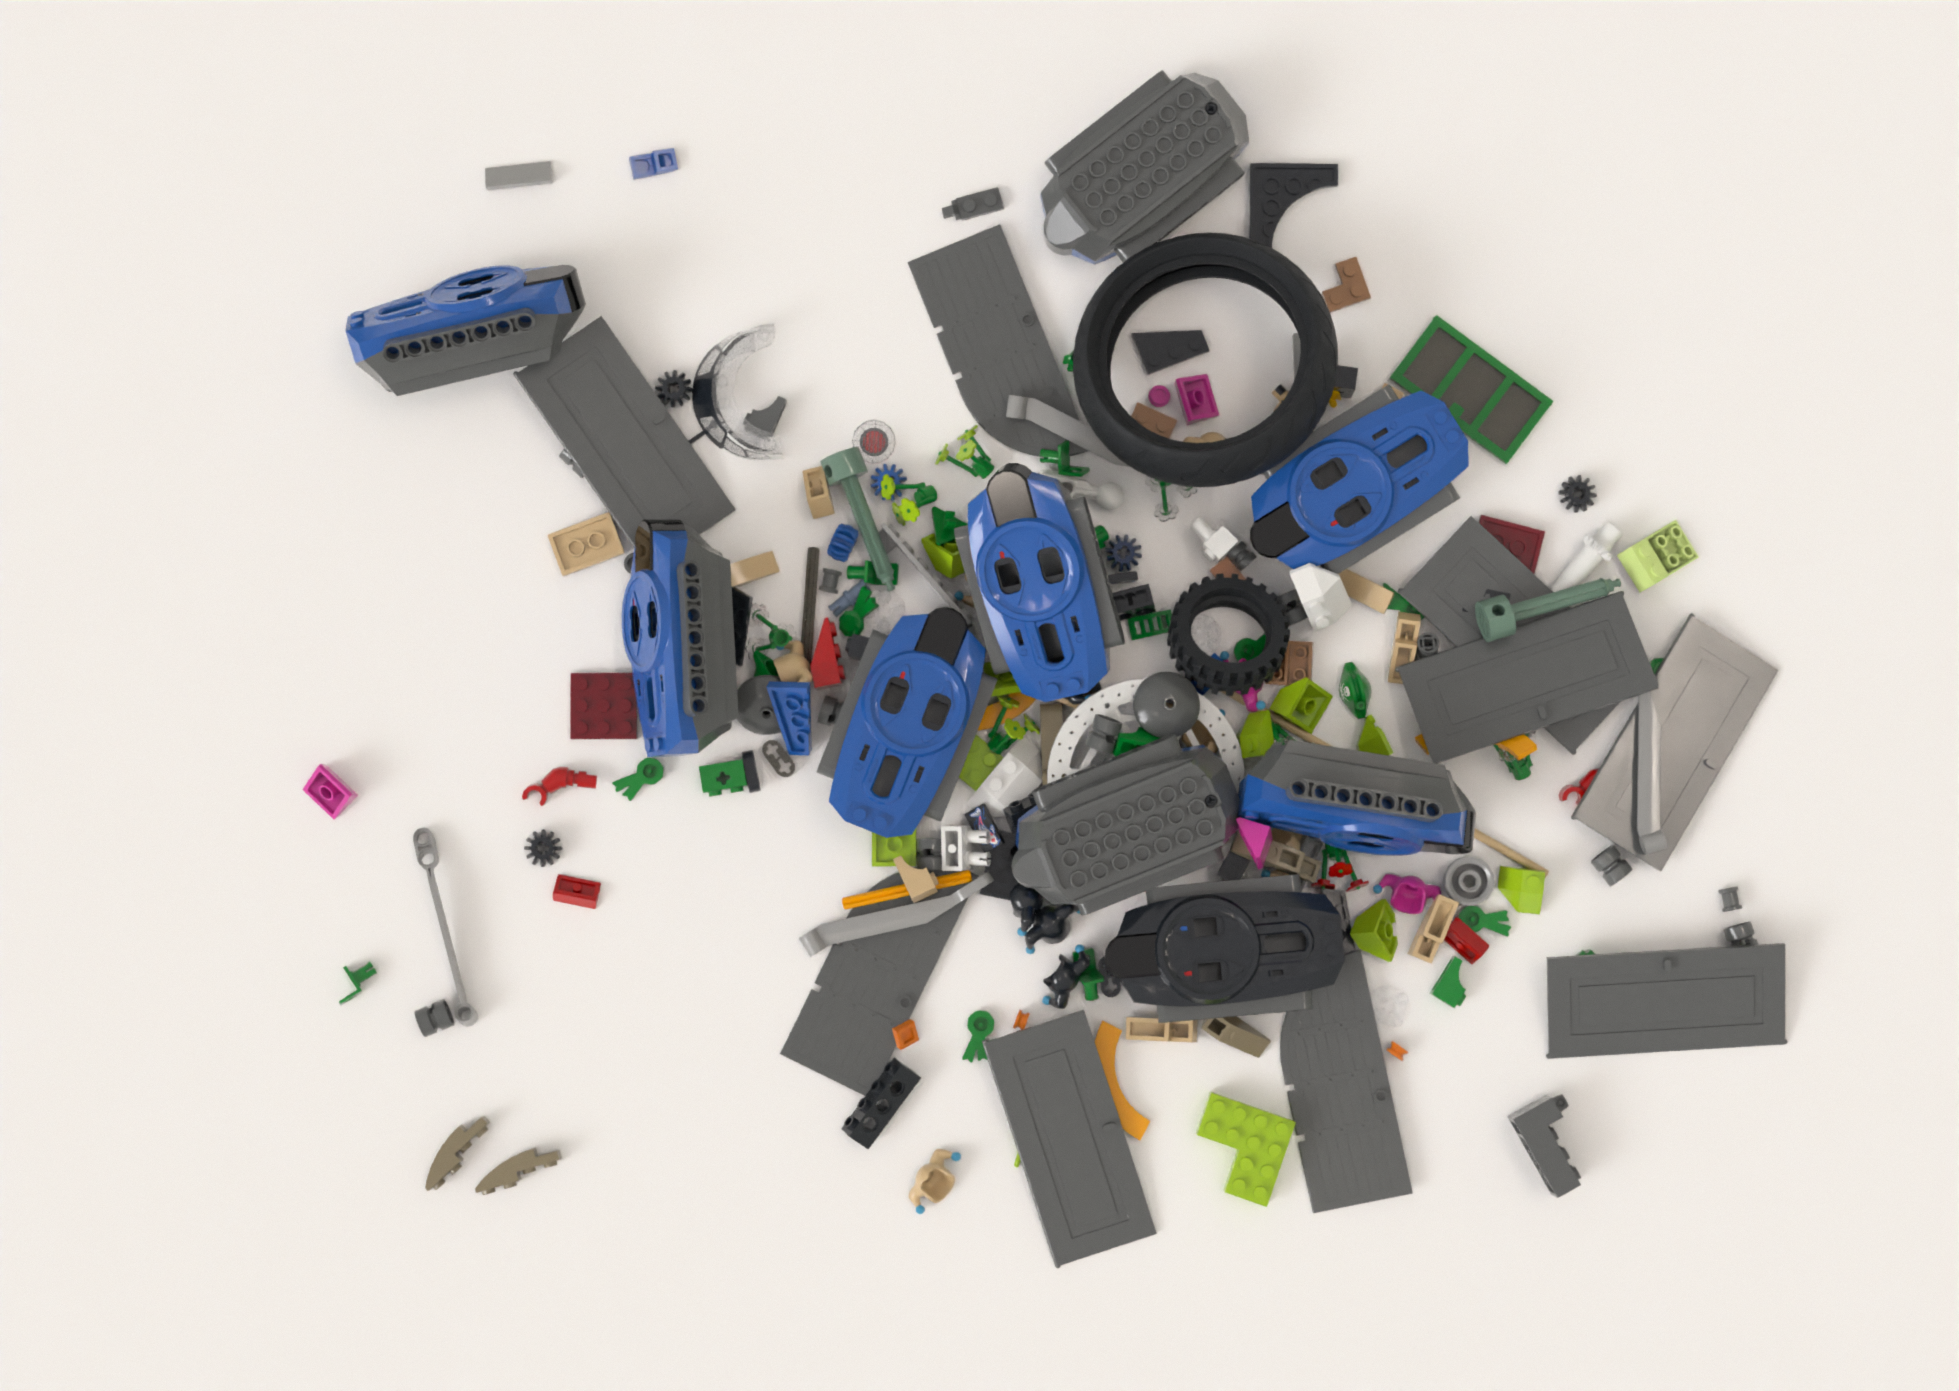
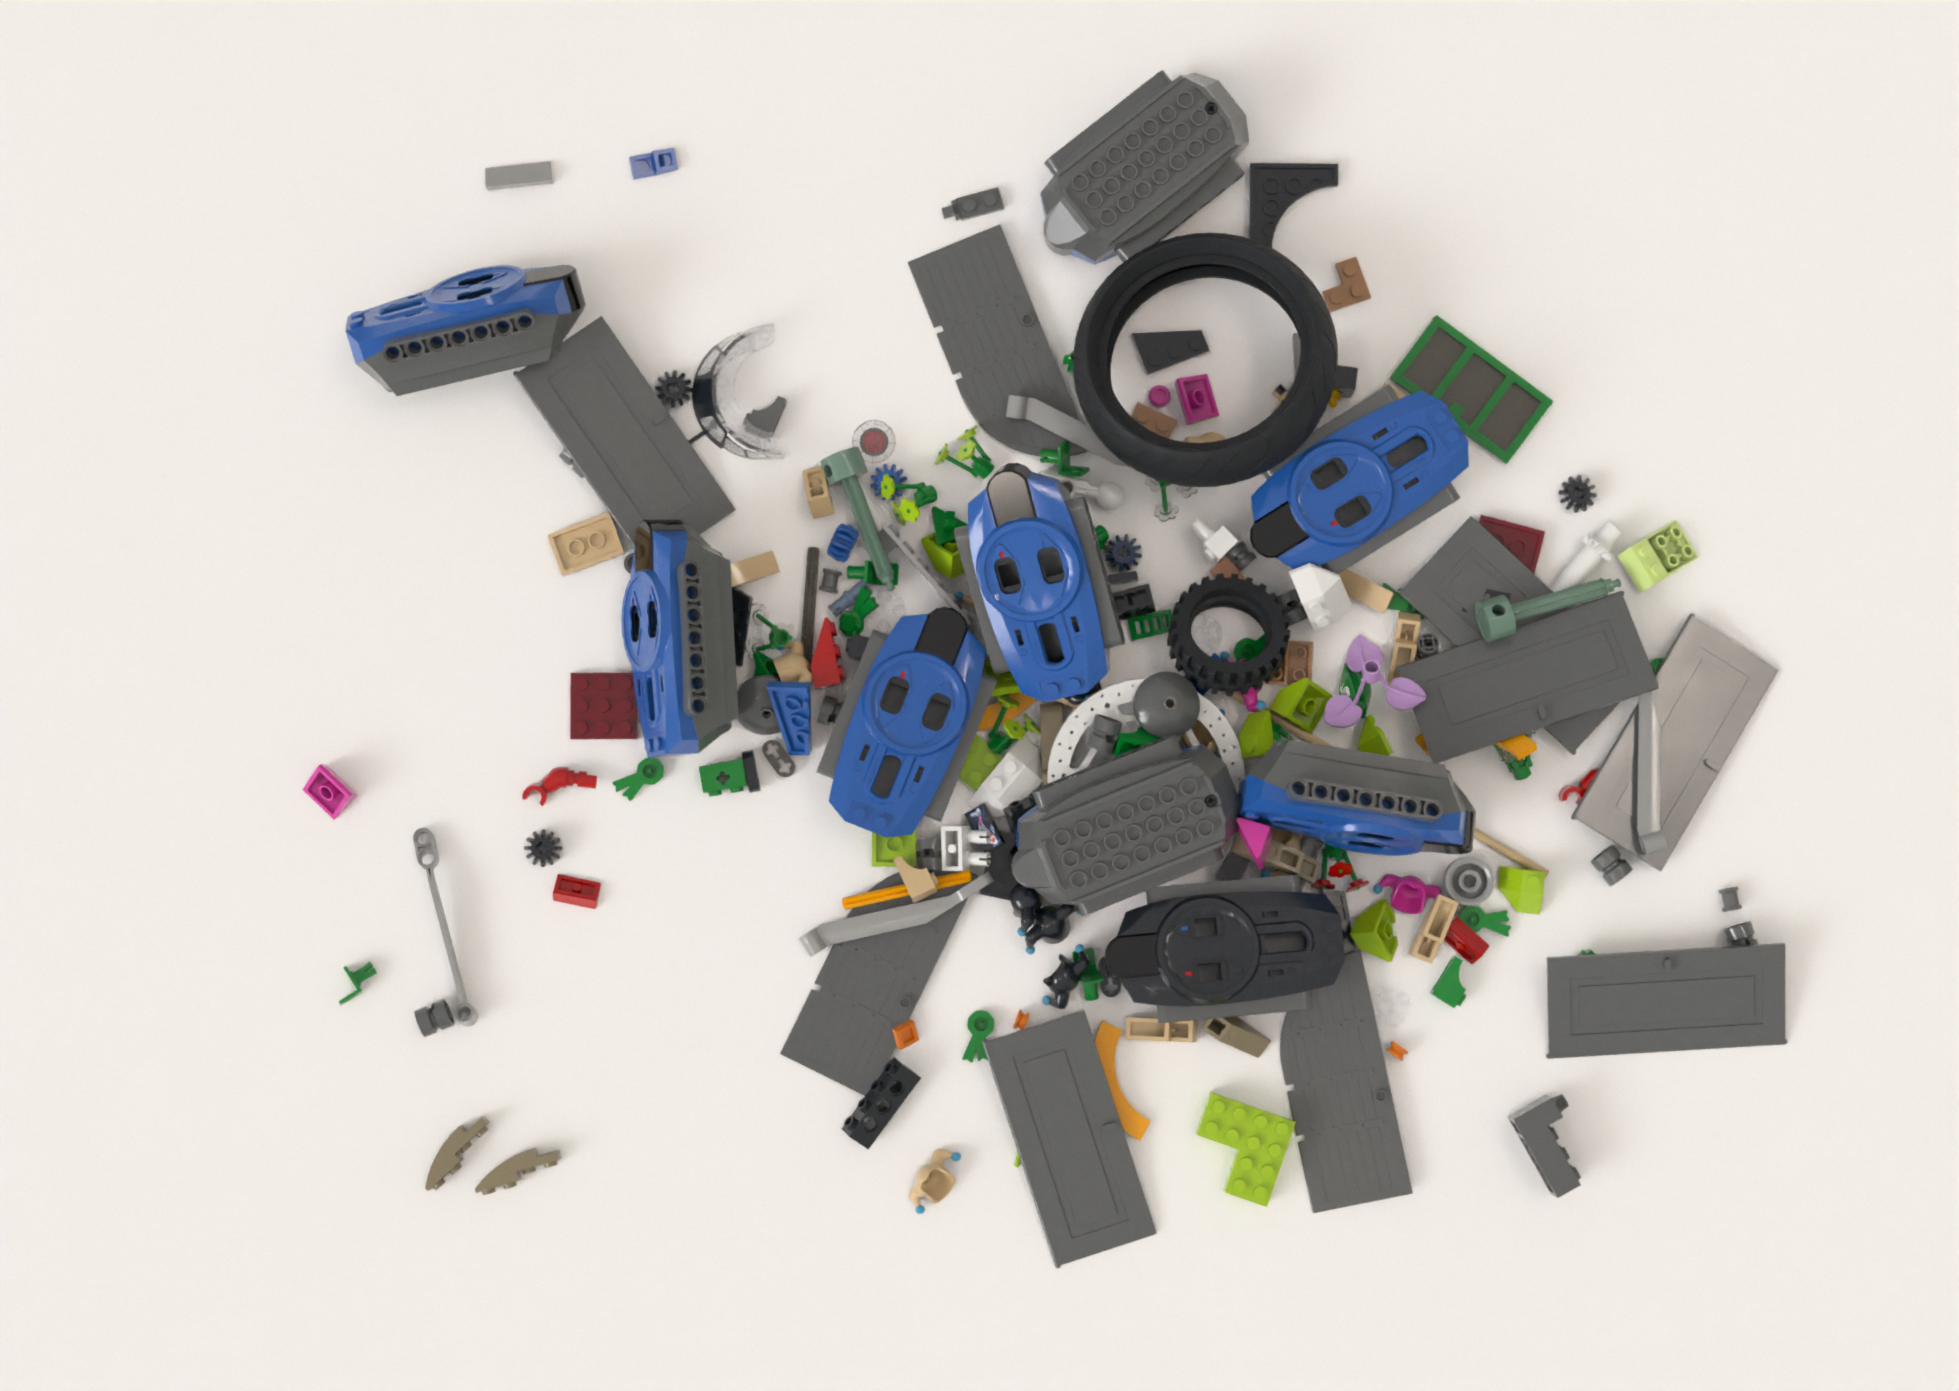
none -> lavender plant [1324,634,1426,728]

